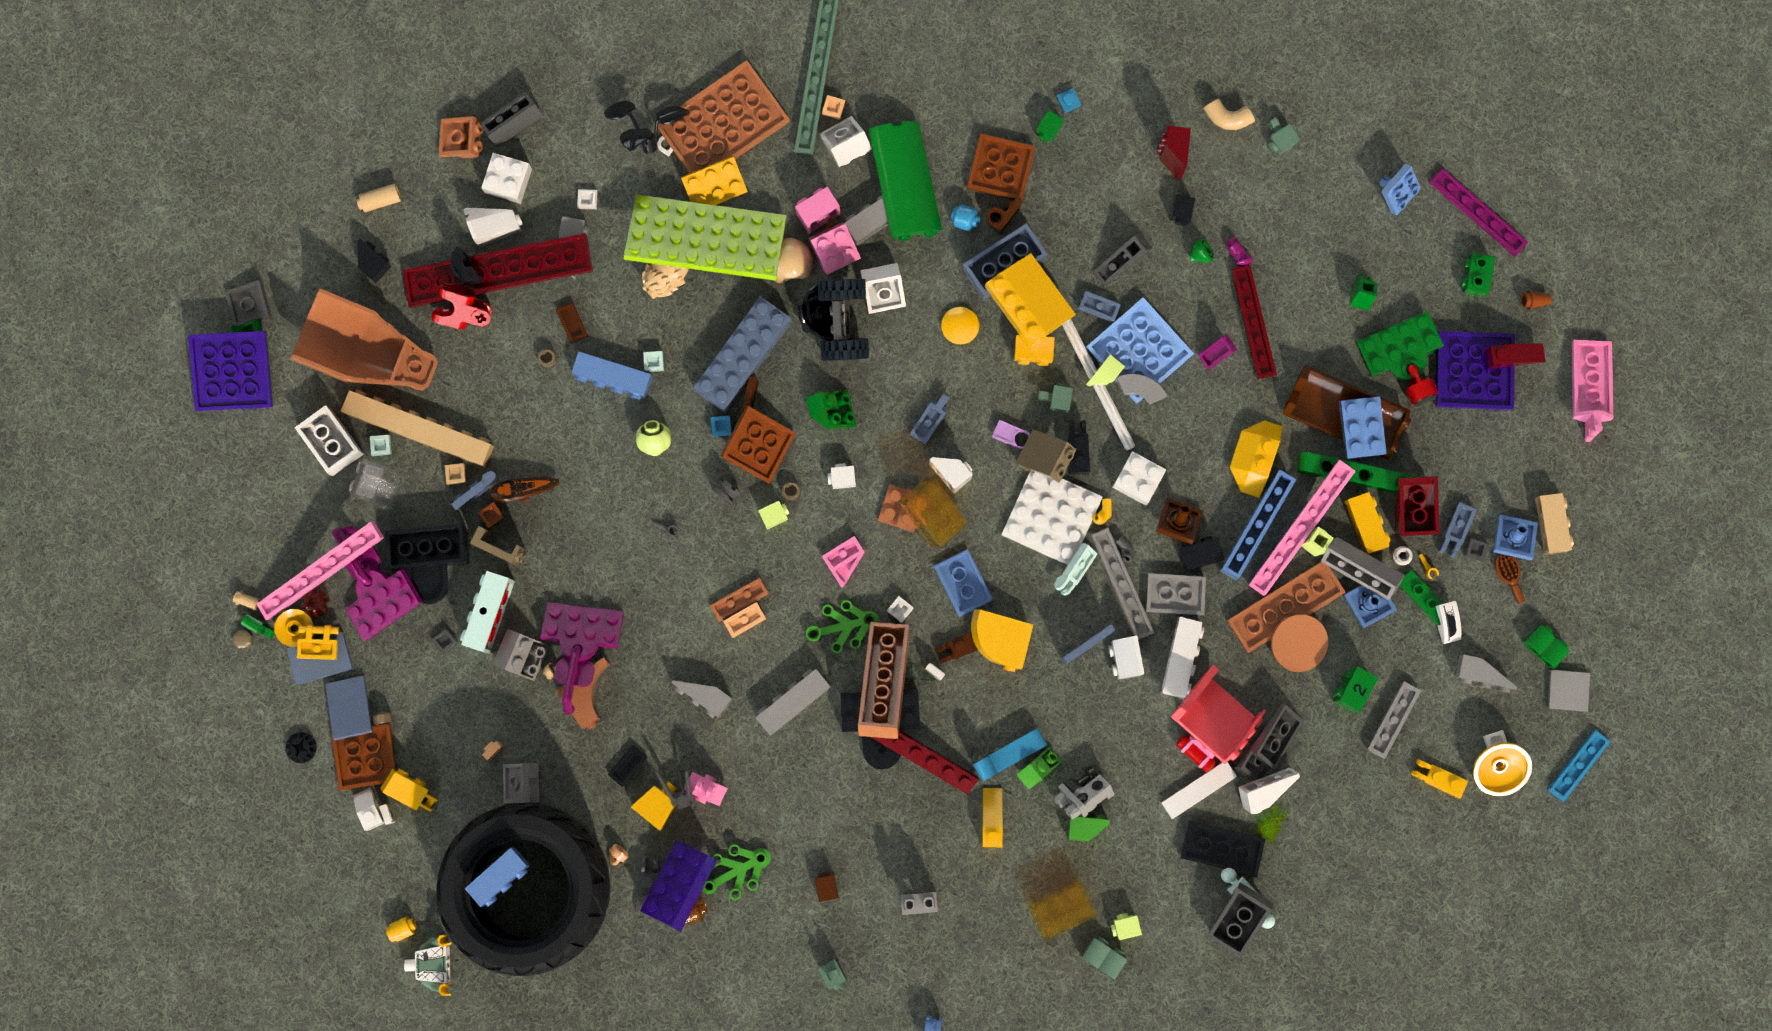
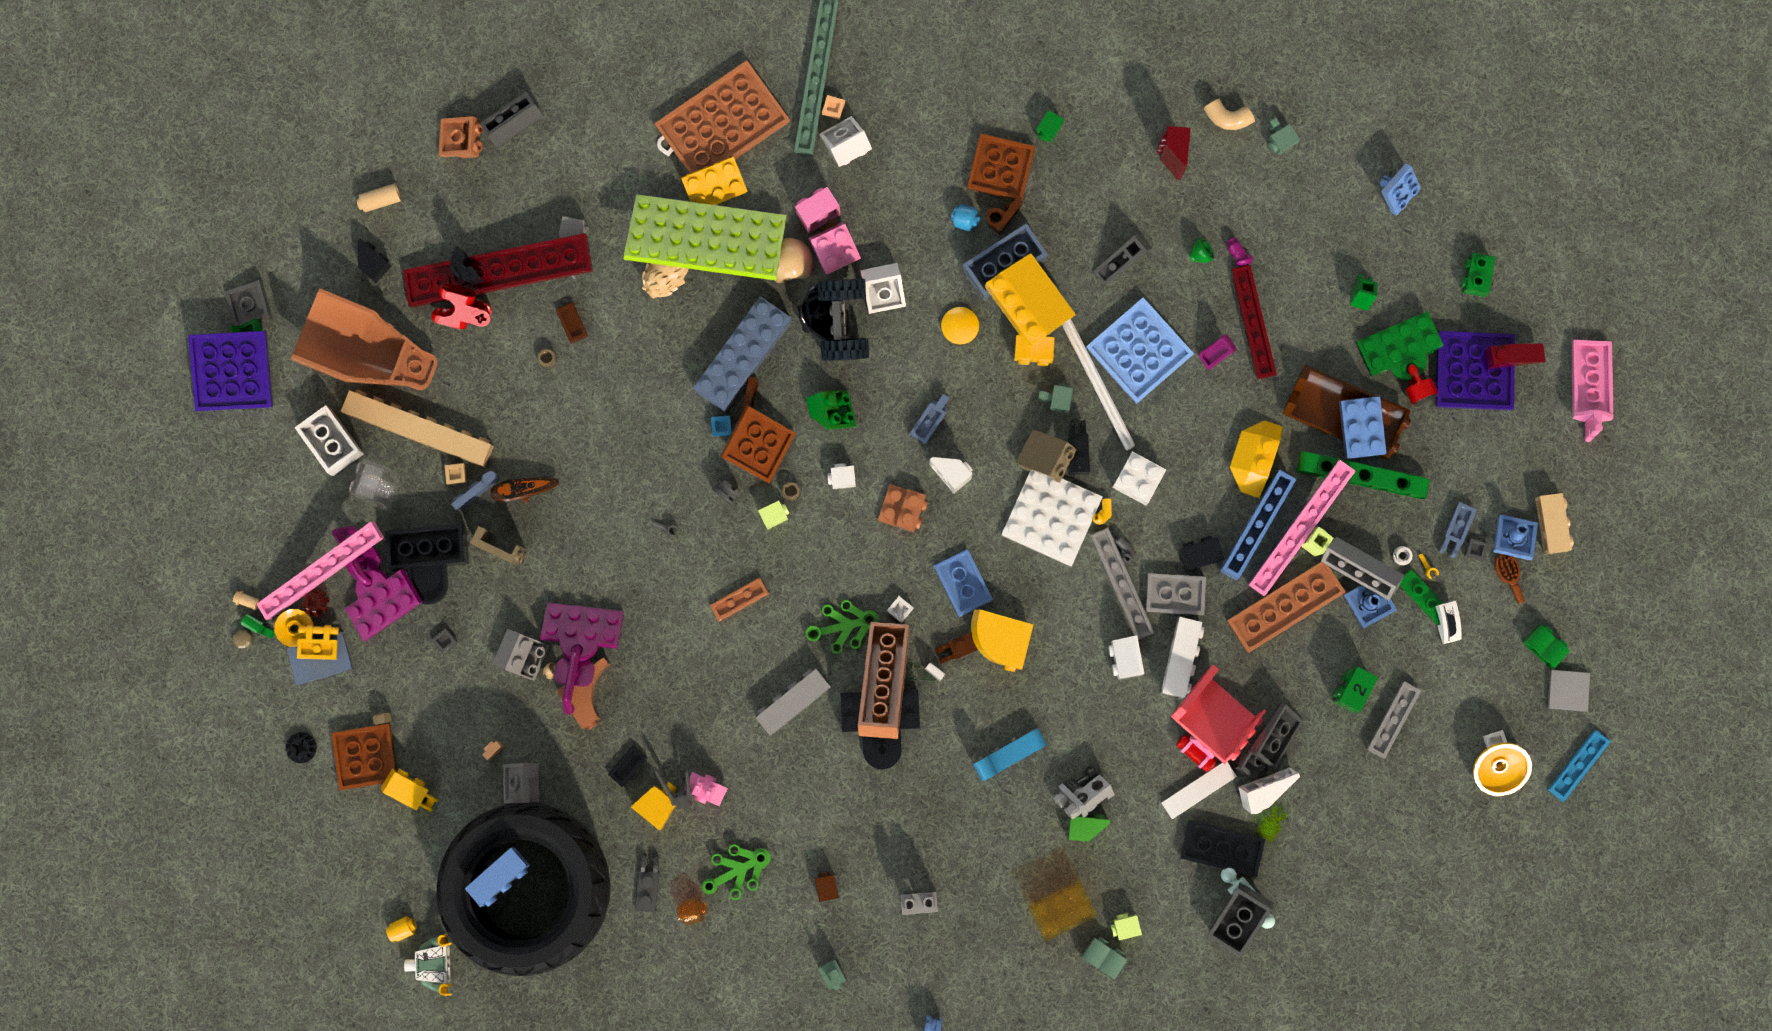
sand blue tile [325,676,373,740] -> none
white slope [353,787,385,831] -> none
light aqua plate [370,435,392,456] -> none
white tile [379,804,396,825] -> none
light aqua brick [460,571,515,654] -> none
white slope [463,208,523,247] -> none
dark orange plate [478,502,505,529] -> none
white brick [481,153,532,204] -> none
medium blue brick [571,351,653,400] -> none
white tile [577,189,598,210] -> none
black plant [604,101,691,153] -> none
light nougat tile [609,844,628,865] -> none
yellowish green plant [636,420,671,456] -> none
dark purple brick [640,840,716,932] -> none
light aqua plate [643,351,664,372] -> none
light grey slope [671,680,733,718] -> none
light nougat plate [723,602,766,638] -> none
bright pink wing [822,536,865,588] -> none
light grey brick [845,195,889,245] -> none
green cylinder [869,121,942,241] -> none
dark red plate [871,730,979,795] -> none
clear yellow brick [898,478,968,548] -> none
yellow slope [982,788,1003,847] -> none
lavender piece [992,420,1030,450] -> none
bright green slope [1016,747,1062,789] -> none
light aqua hinge [1054,543,1097,596] -> none
dark azure plate [1056,88,1081,113] -> none
sand blue tile [1061,624,1115,665] -> none
sand blue plate [1078,291,1121,323] -> none
yellowish green slope [1086,355,1125,386] -> none
light grey tile [1116,374,1167,405] -> none
reddish brown plate [1155,498,1203,545] -> none
black brick [1171,194,1195,226] -> none
nougat tile [1270,614,1328,672] -> none
yellow brick [1345,492,1390,554] -> none
dark red slope [1395,476,1440,536] -> none
yellow hinge [1411,759,1468,799] -> none
magenta tile [1429,168,1528,257] -> none
light grey slope [1455,654,1517,693] -> none
dark orange cone [1521,290,1552,310] -> none

